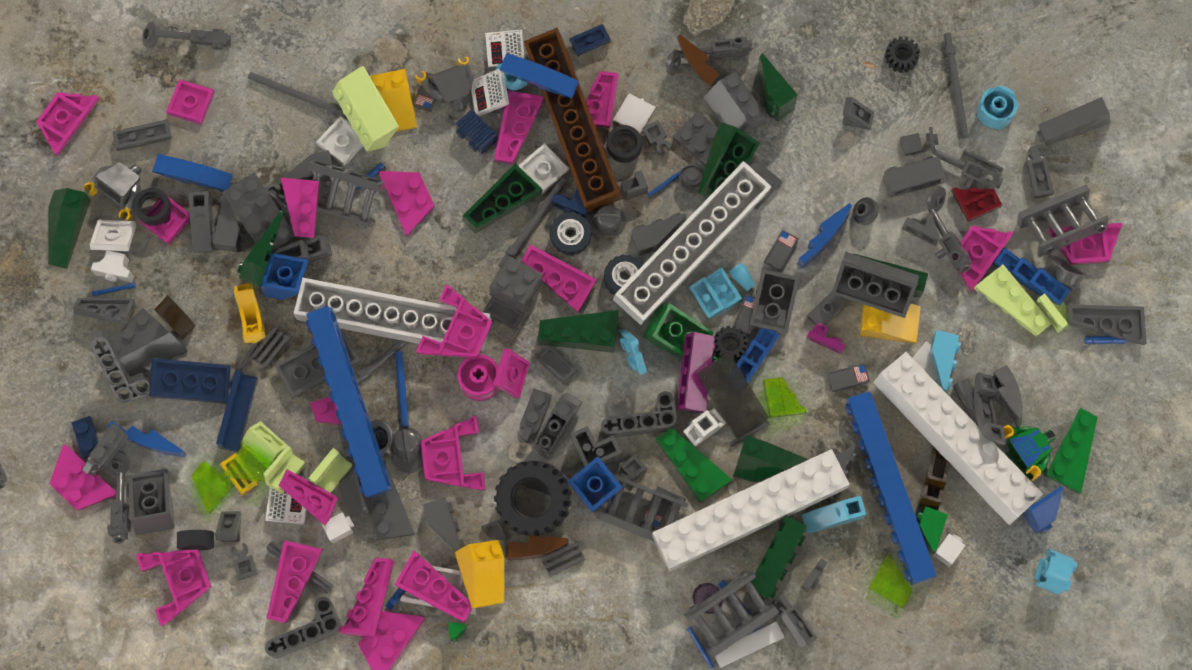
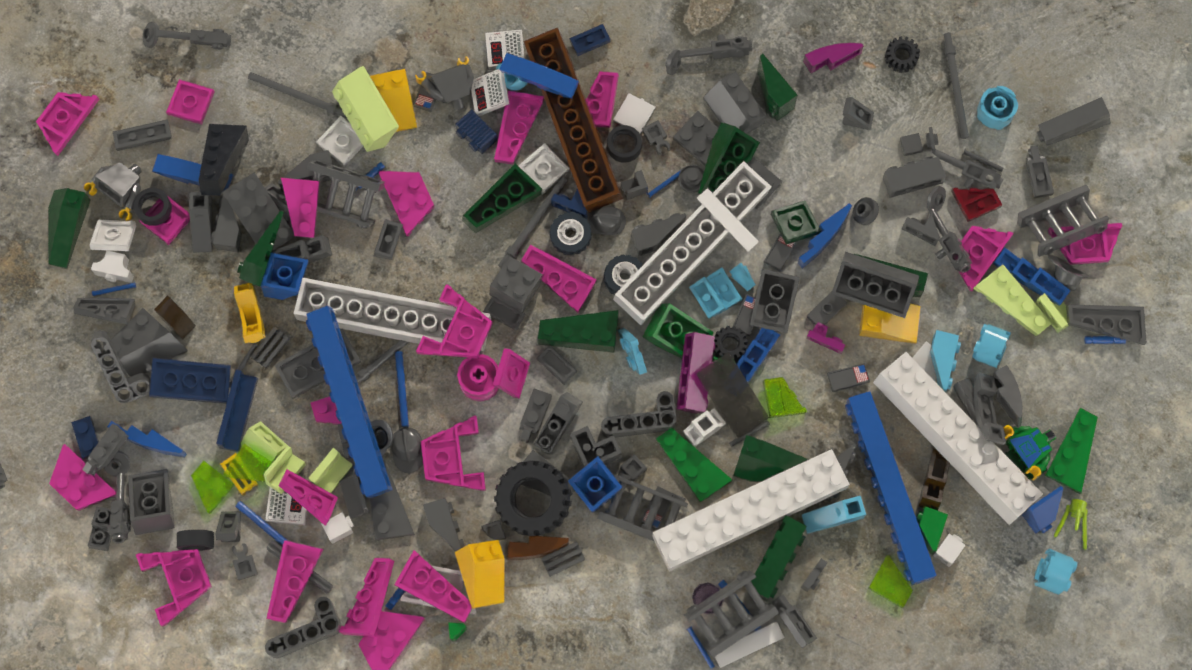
reddish brown slope [677,34,720,86] -> none
none -> dark grey slope [88,507,112,551]
none -> black wedge [199,124,249,196]
none -> blue bar [235,501,288,546]
none -> dark grey slope [373,219,403,260]
none -> white sticker [697,188,759,251]
none -> dark green plate [770,200,821,245]
none -> magenta slope [803,43,864,73]
none -> medium azure brick [972,324,1011,368]
none -> lime plant [1054,499,1088,550]

